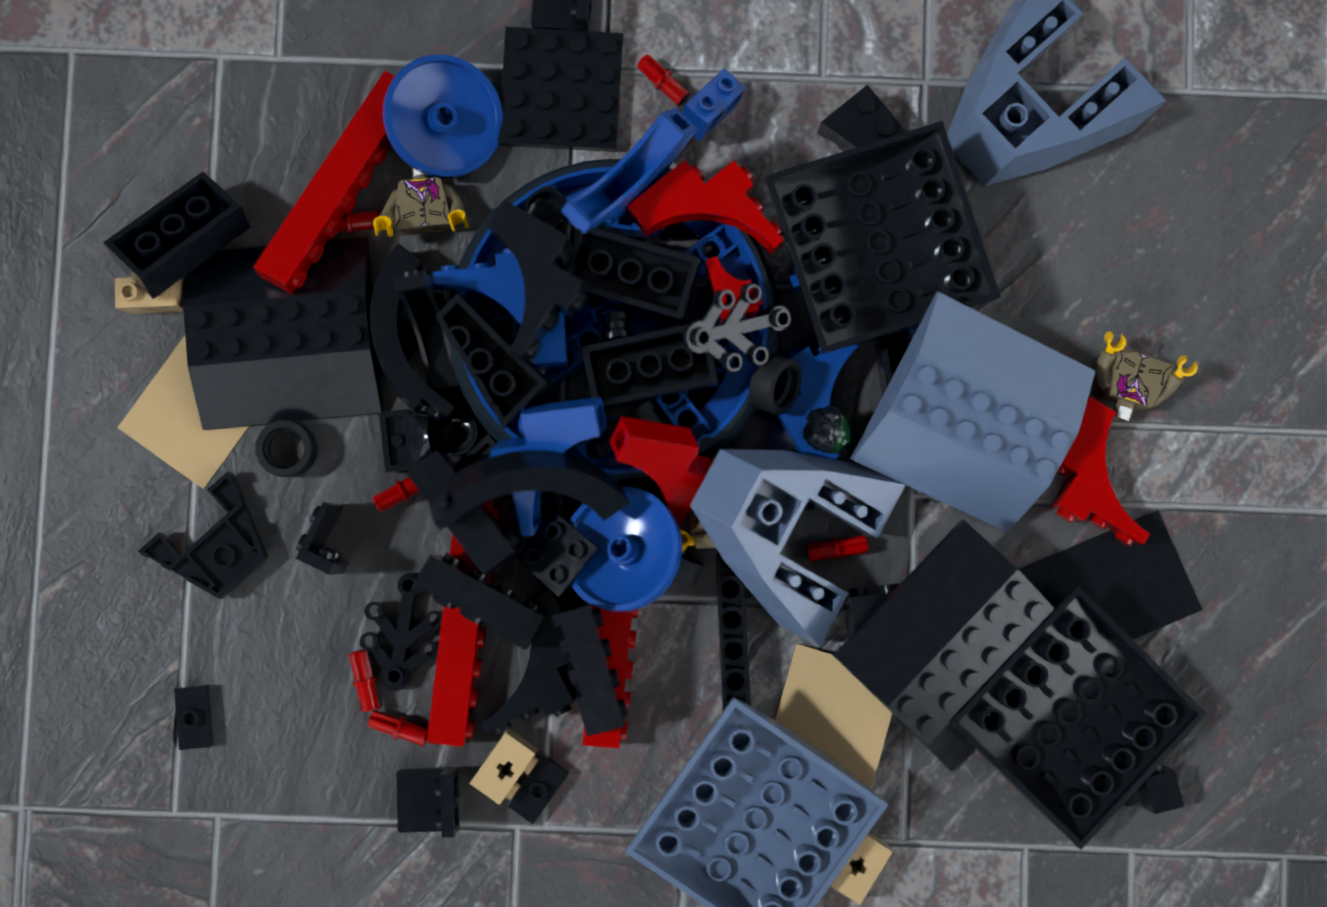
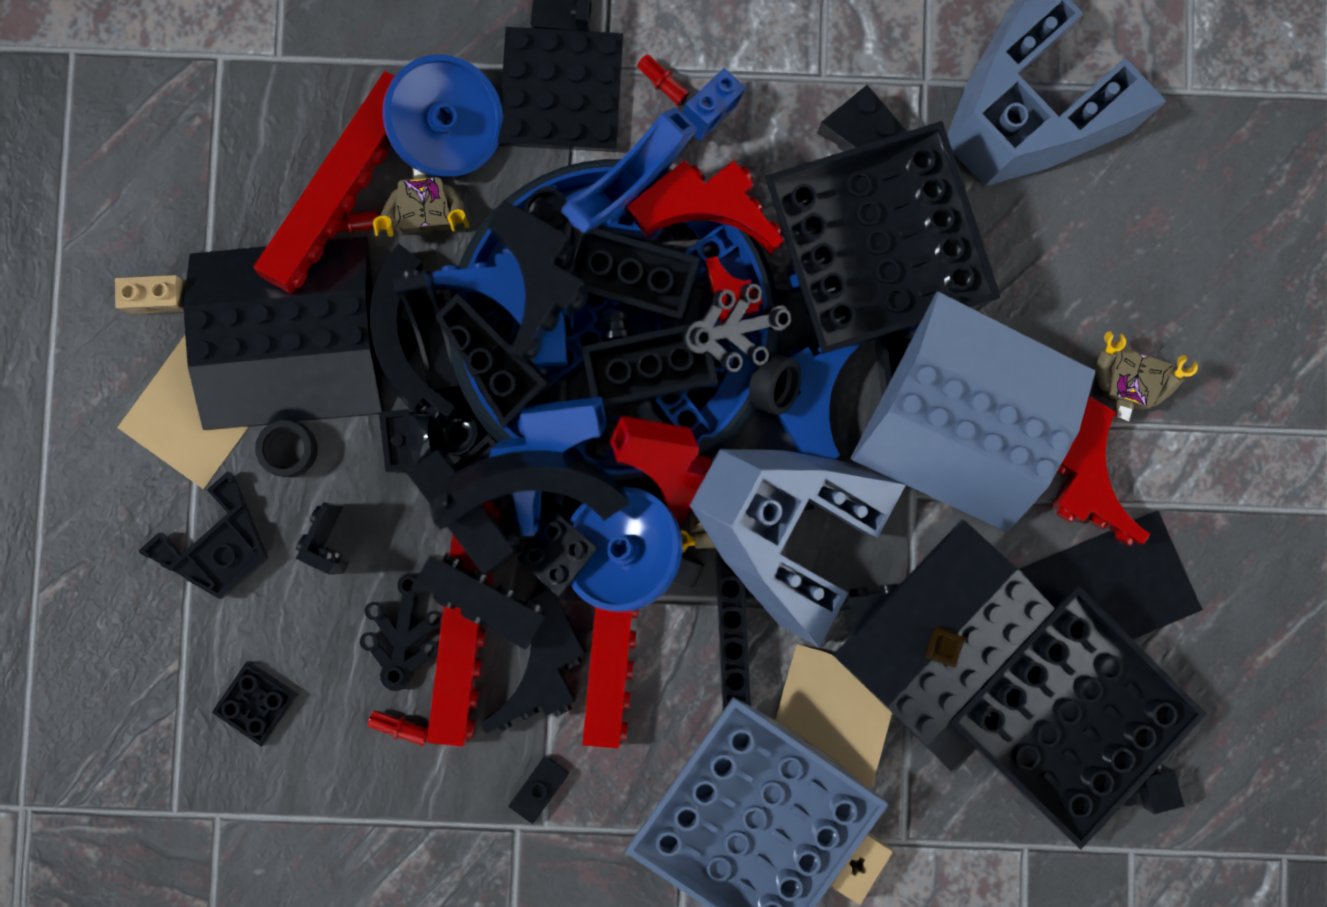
black brick [103,171,250,299] -> none
black plate [174,685,214,750] -> none
red axle [349,649,381,712] -> none
red axle [372,477,420,512] -> none
black bracket [396,767,460,838] -> none
tan brick [469,728,538,805] -> none
black wedge [552,603,629,737] -> none
black piece [802,406,851,454] -> none
red axle [807,535,868,562] -> none
none -> black tile [212,661,299,747]
none -> dark brown tile [924,627,966,669]

